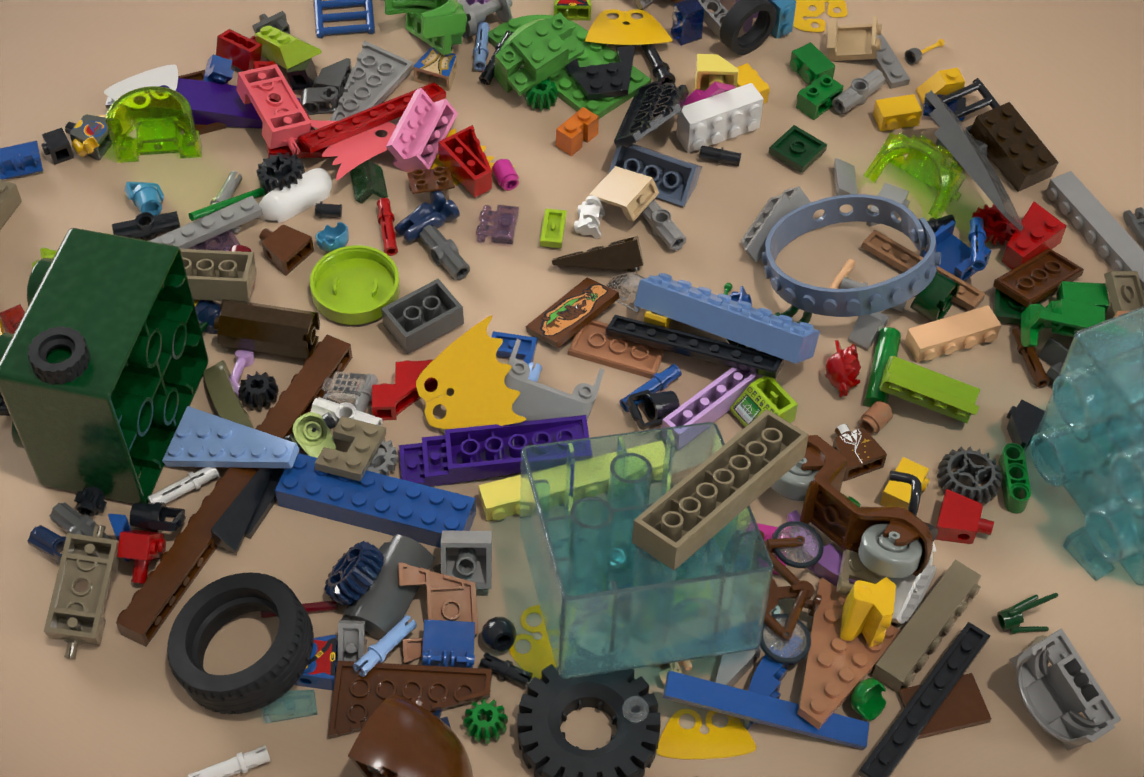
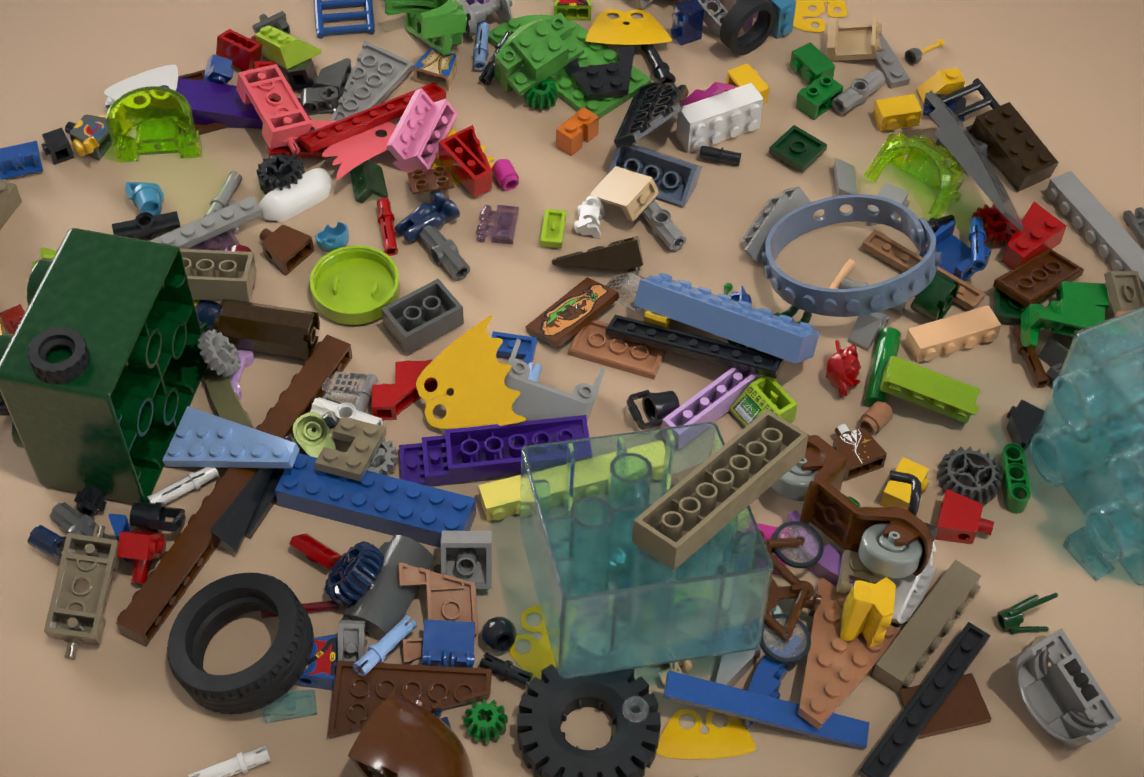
green bar [188,187,265,221] -> none
black gear [238,371,279,411] -> none
black pin [315,201,342,218] -> none
blue pin [619,364,682,412] -> none
light yellow slope [695,54,739,91] -> none
green hair [850,678,887,721] -> none
none -> light grey gear [198,329,241,378]
none -> red plate [289,533,342,568]

